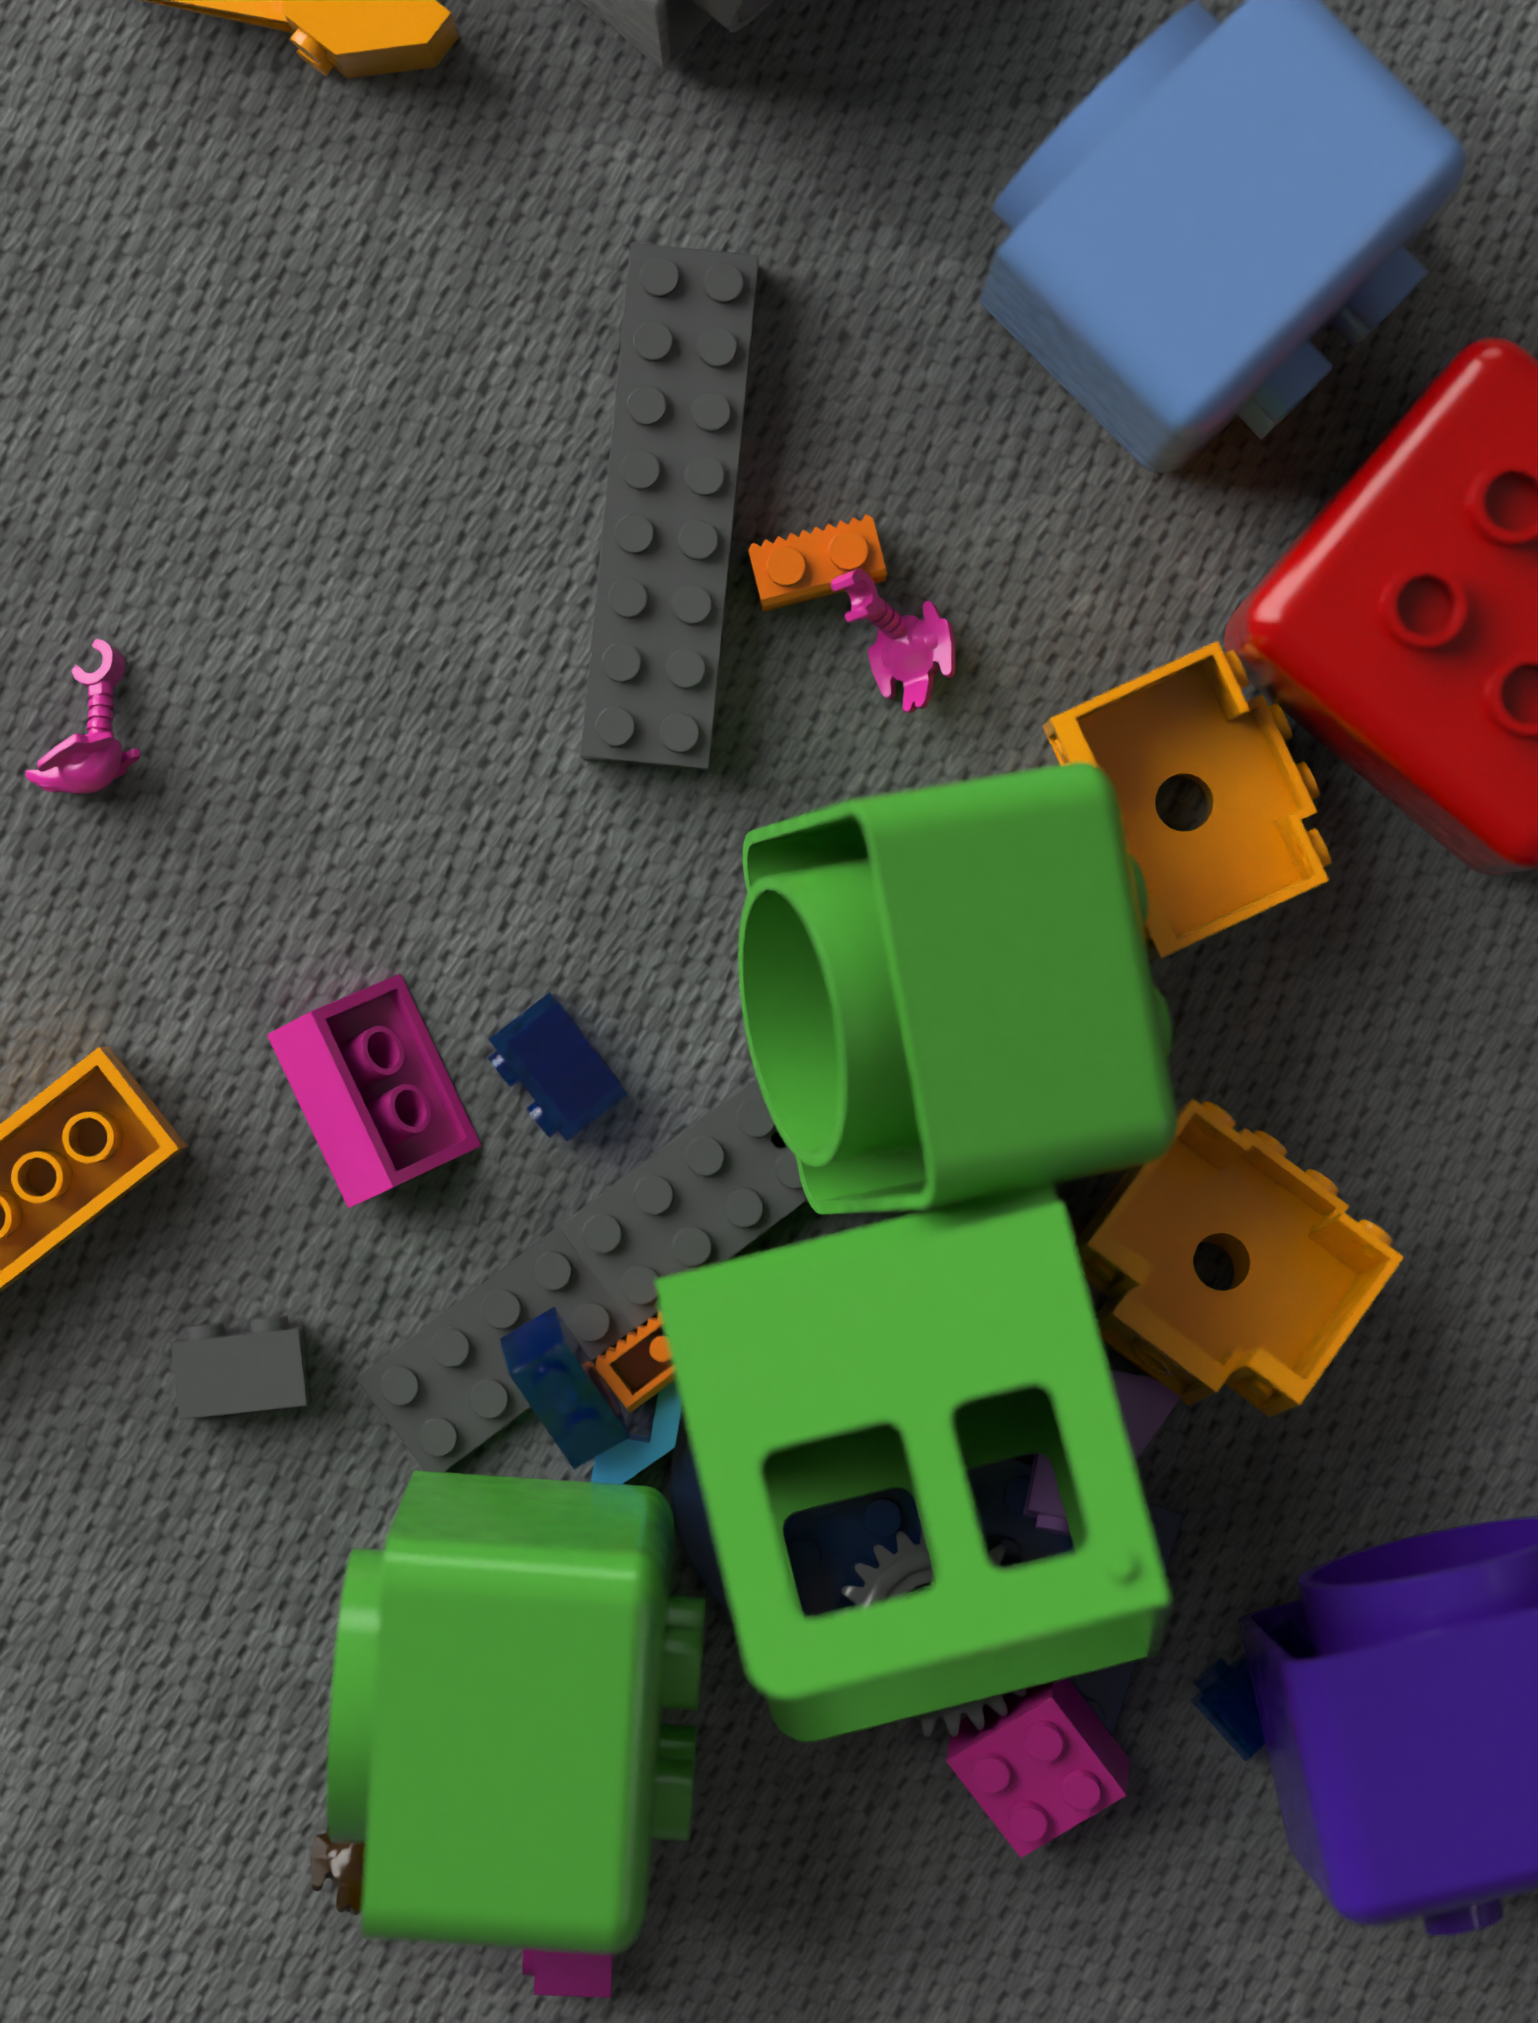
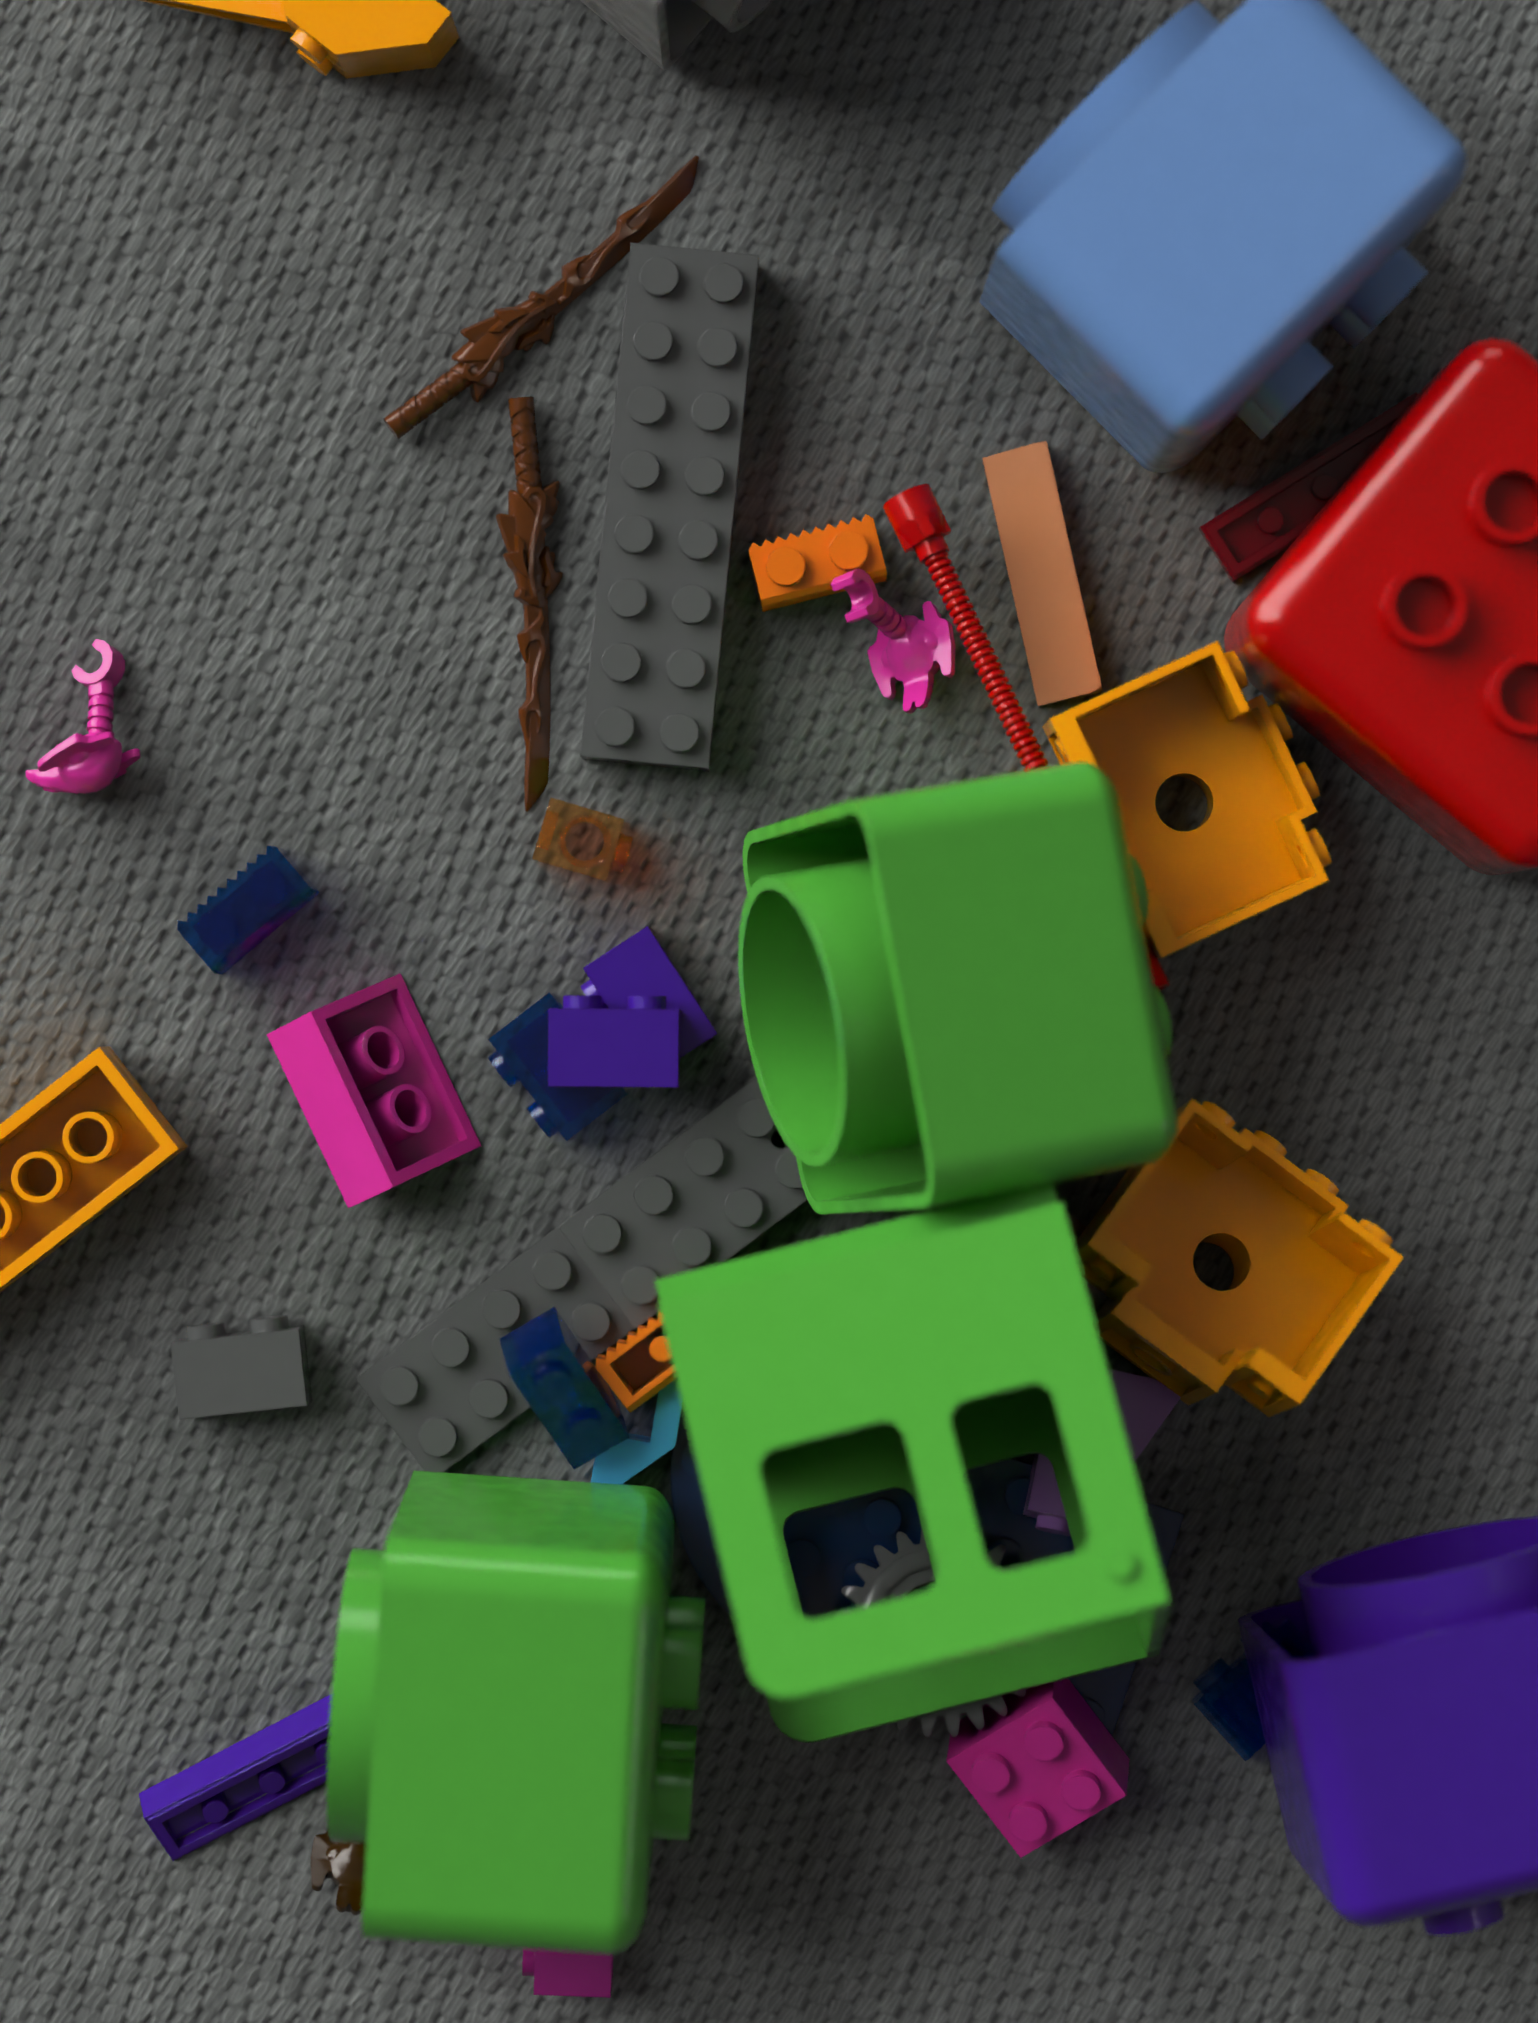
none -> dark purple slope [139,1694,332,1861]
none -> clear blue brick [177,846,320,974]
none -> reddish brown sword [383,155,699,439]
none -> reddish brown sword [496,397,563,812]
none -> clear orange brick [532,797,634,883]
none -> dark purple brick [548,995,680,1087]
none -> dark purple brick [580,926,718,1058]
none -> red hose [883,484,1170,991]
none -> nougat slope [982,441,1102,707]
none -> dark red tile [1199,392,1418,582]

